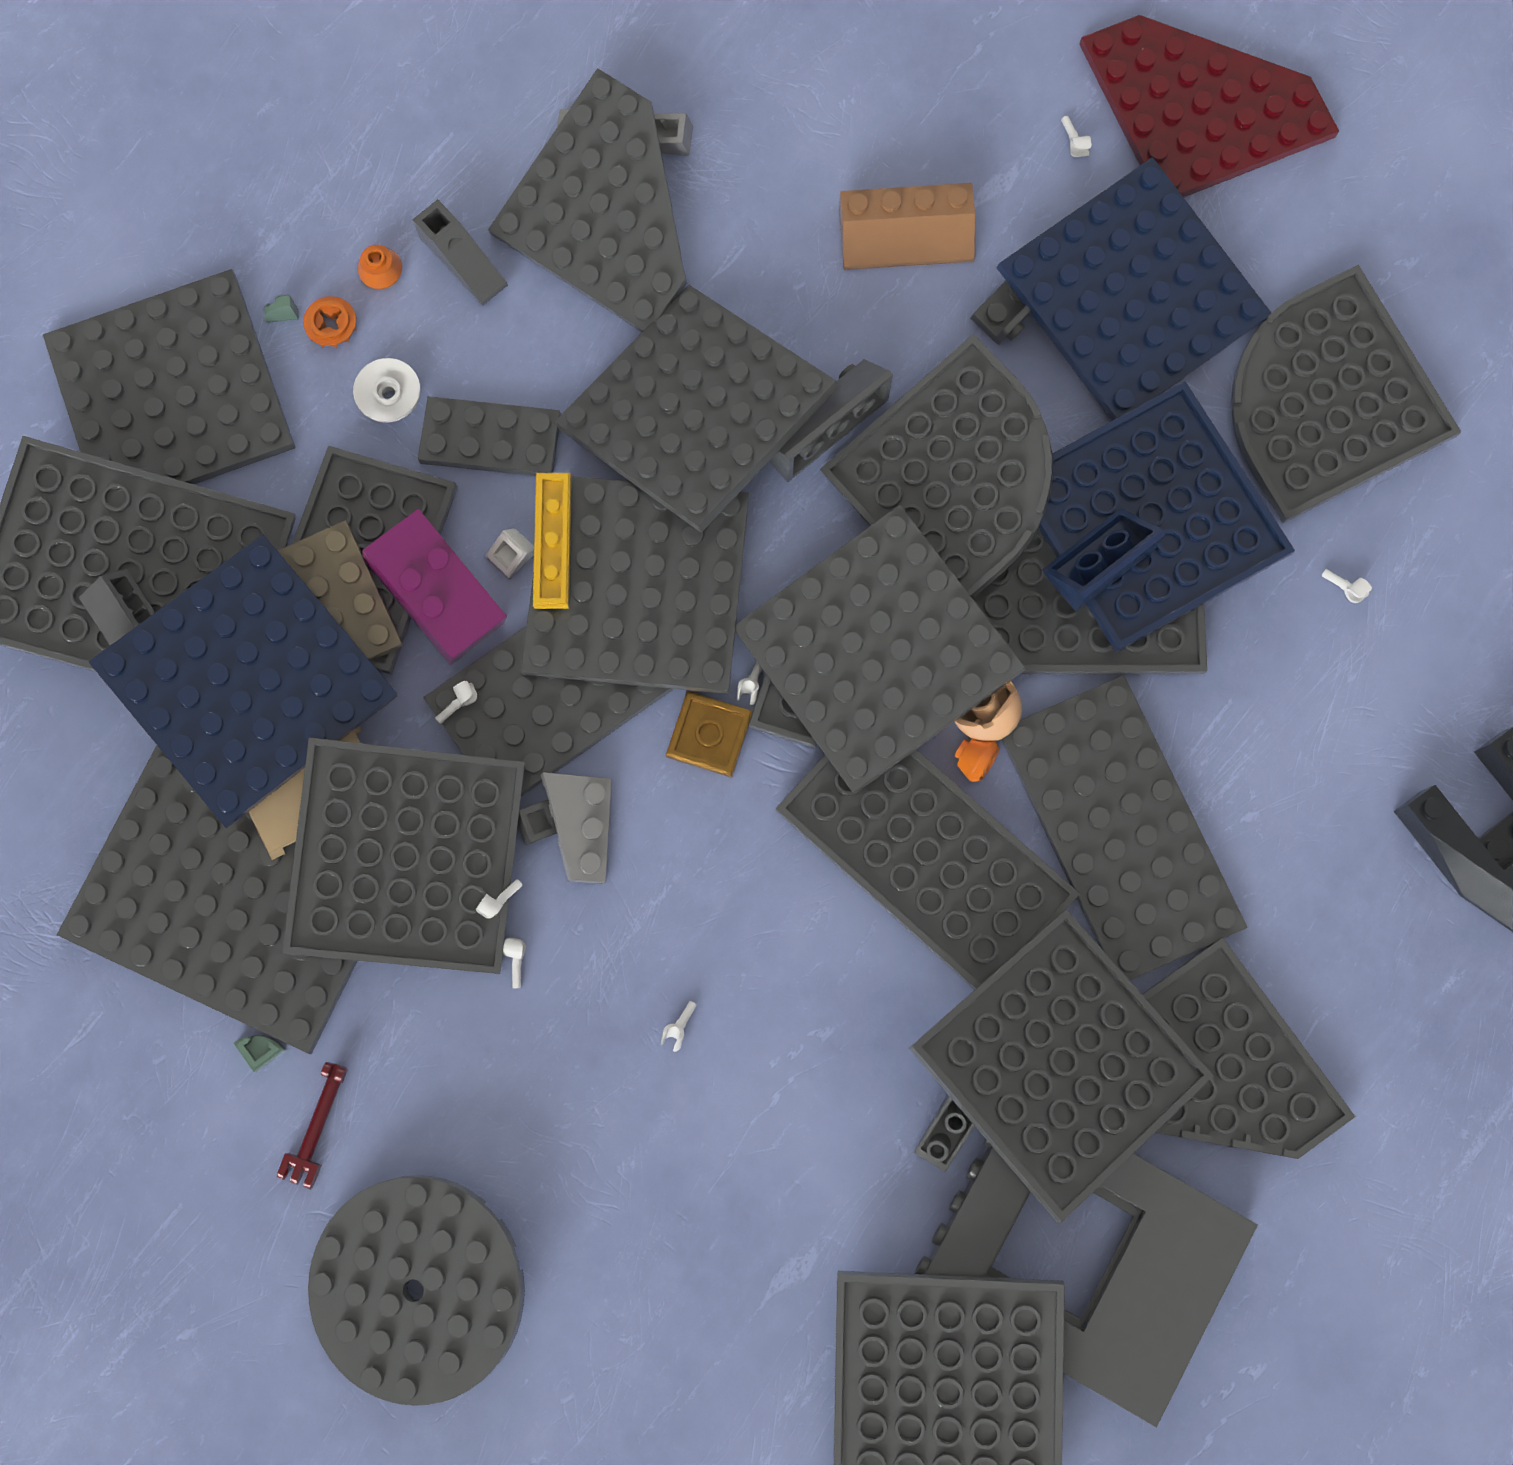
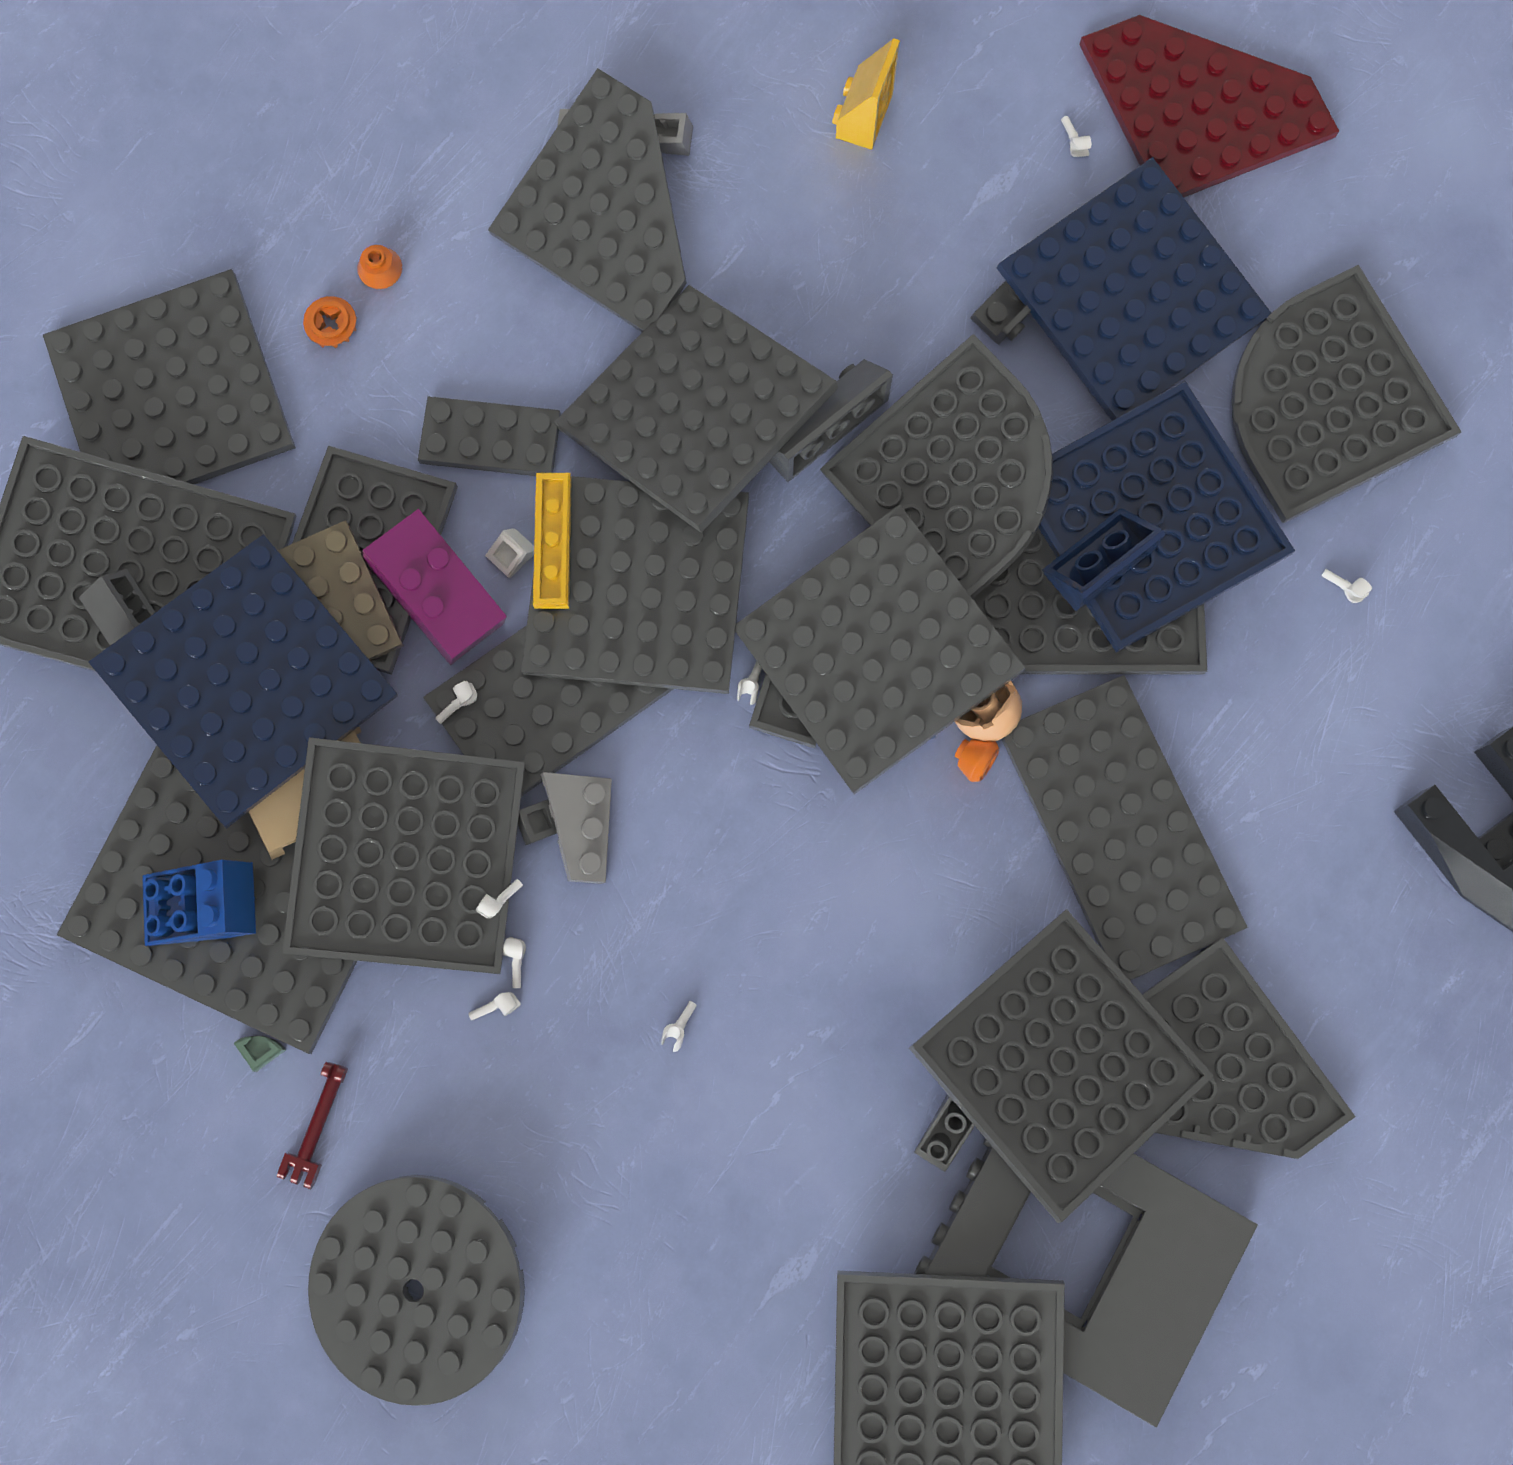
sand green tile [264,294,298,322] -> none
white dish [353,358,421,423] -> none
dark grey slope [412,199,508,306] -> none
pearl gold tile [666,691,753,778] -> none
dark grey plate [775,749,1080,990] -> none
medium nougat slope [839,183,975,270] -> none
none -> blue slope [142,860,256,946]
none -> white hand [468,992,521,1020]
none -> yellow slope [832,38,900,150]

